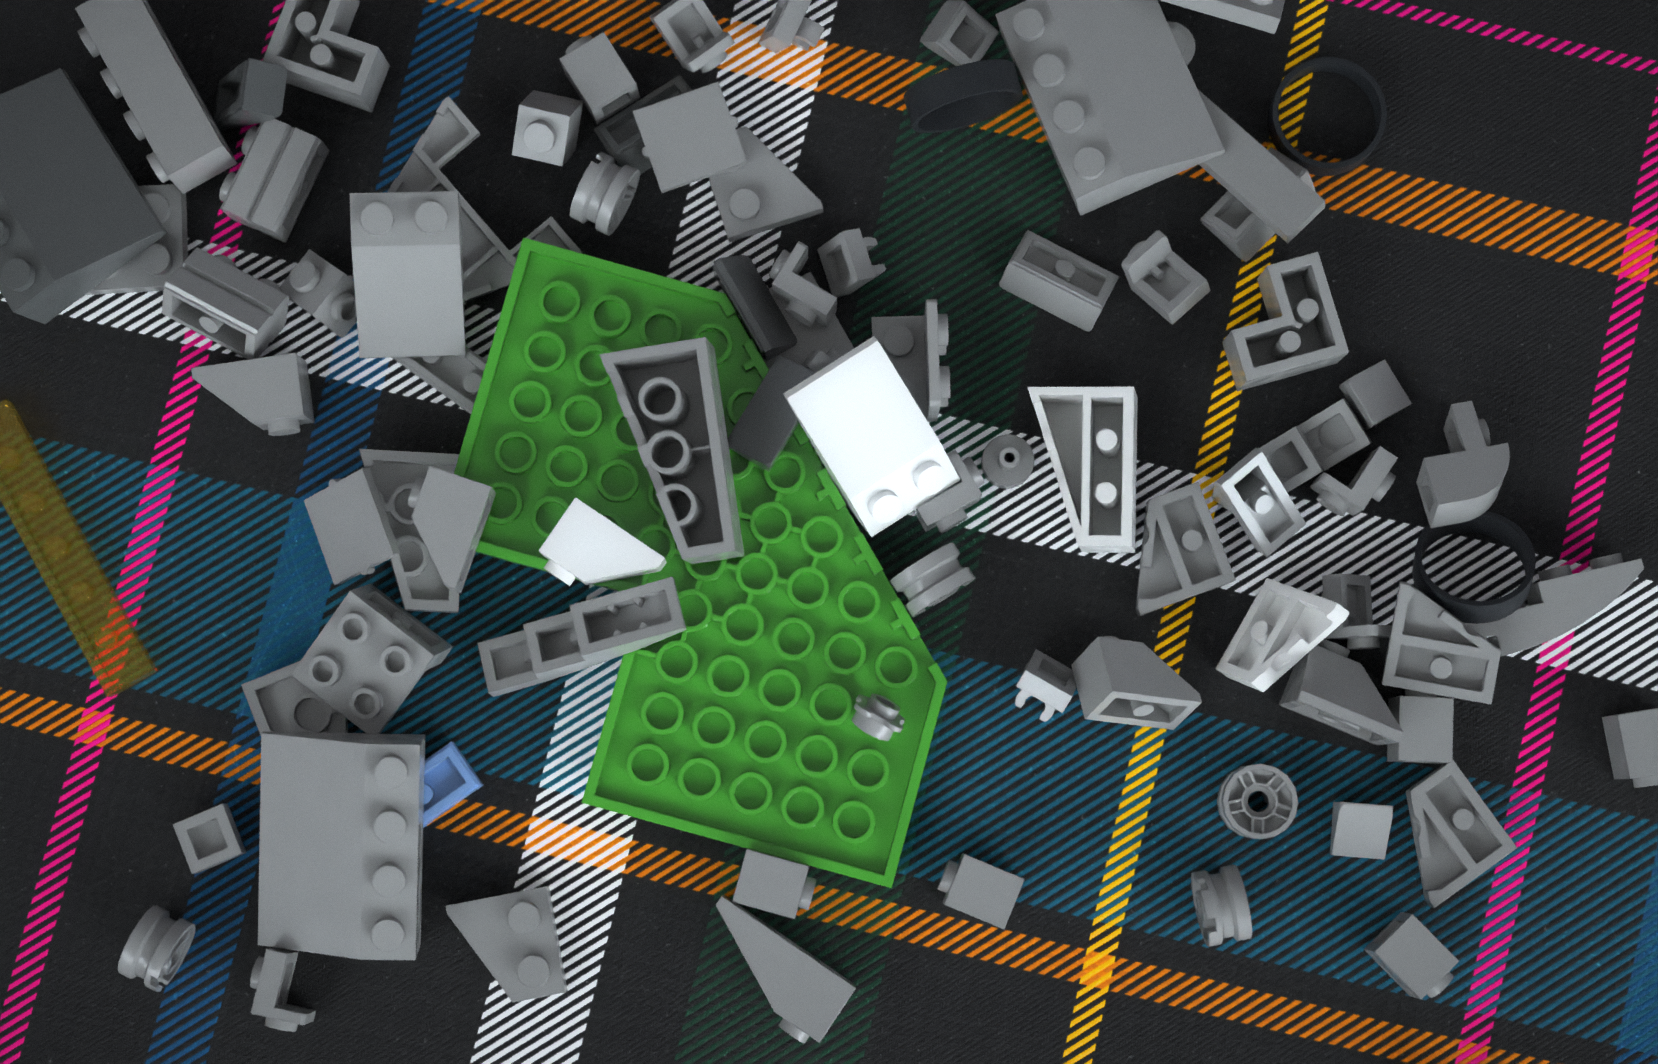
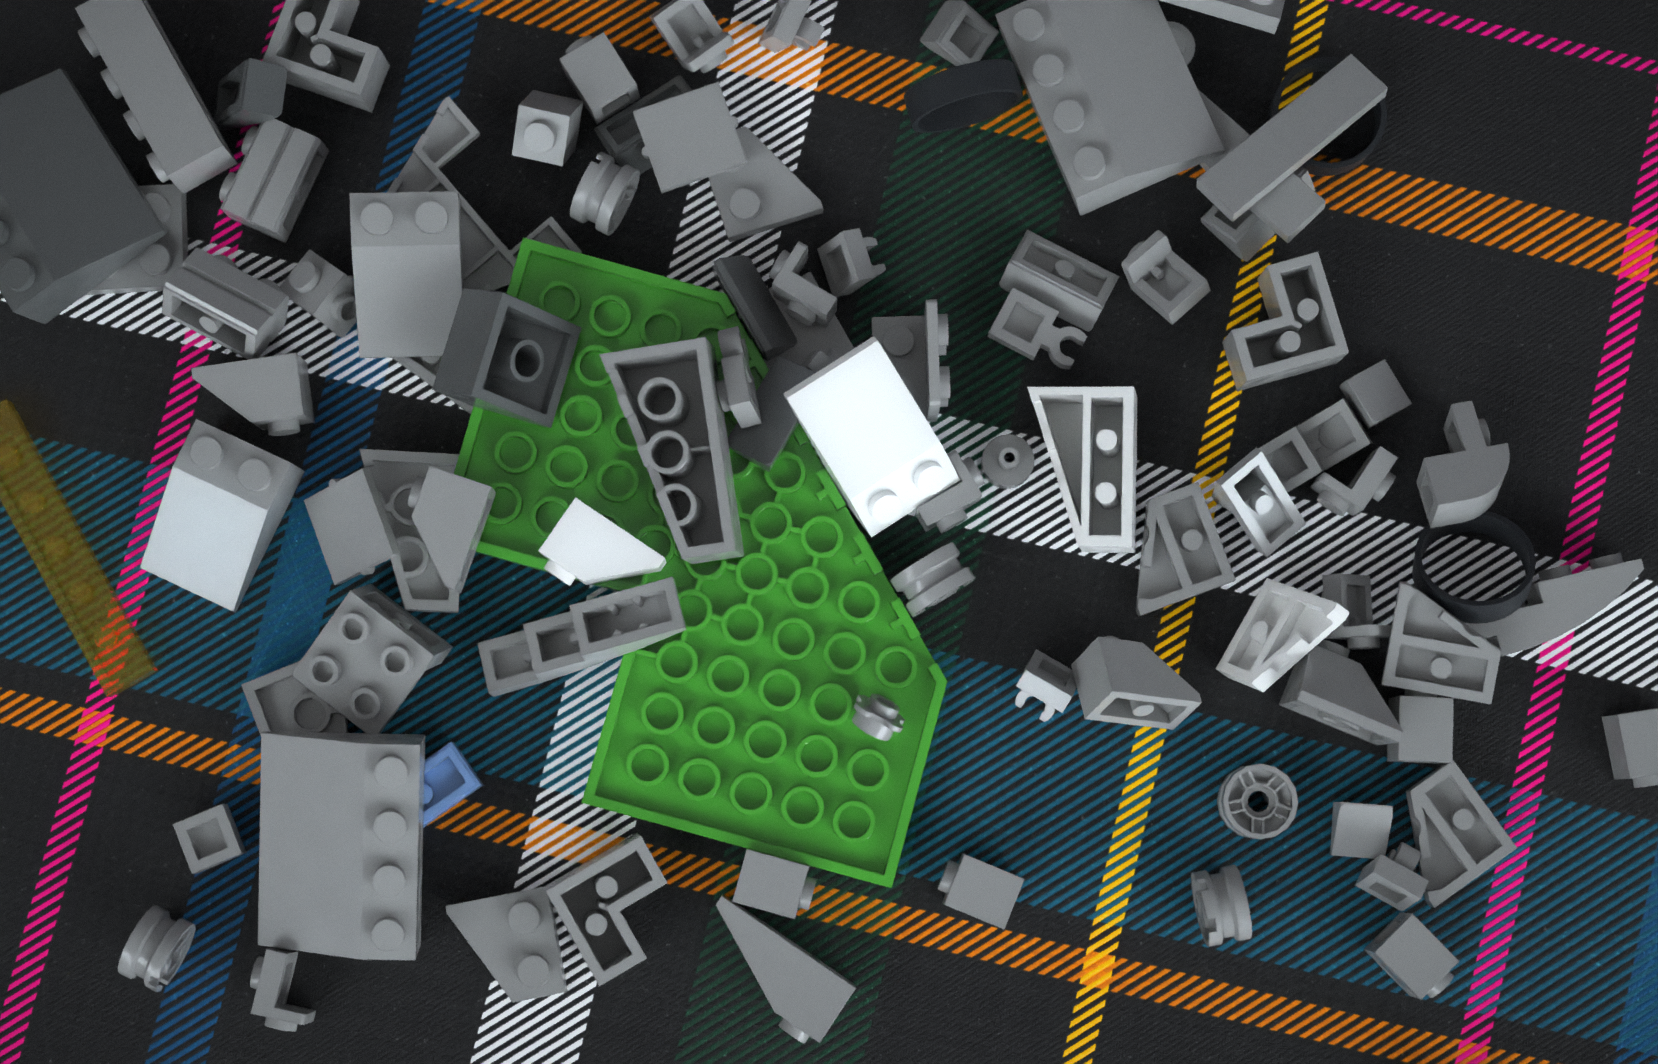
none -> slope [140,419,305,612]
none -> dark grey slope [432,288,582,428]
none -> light grey brick [544,833,667,986]
none -> light grey plate [716,326,762,429]
none -> light grey plate [987,288,1087,369]
none -> light grey tile [1196,54,1388,222]
none -> light grey tile [1355,842,1429,911]

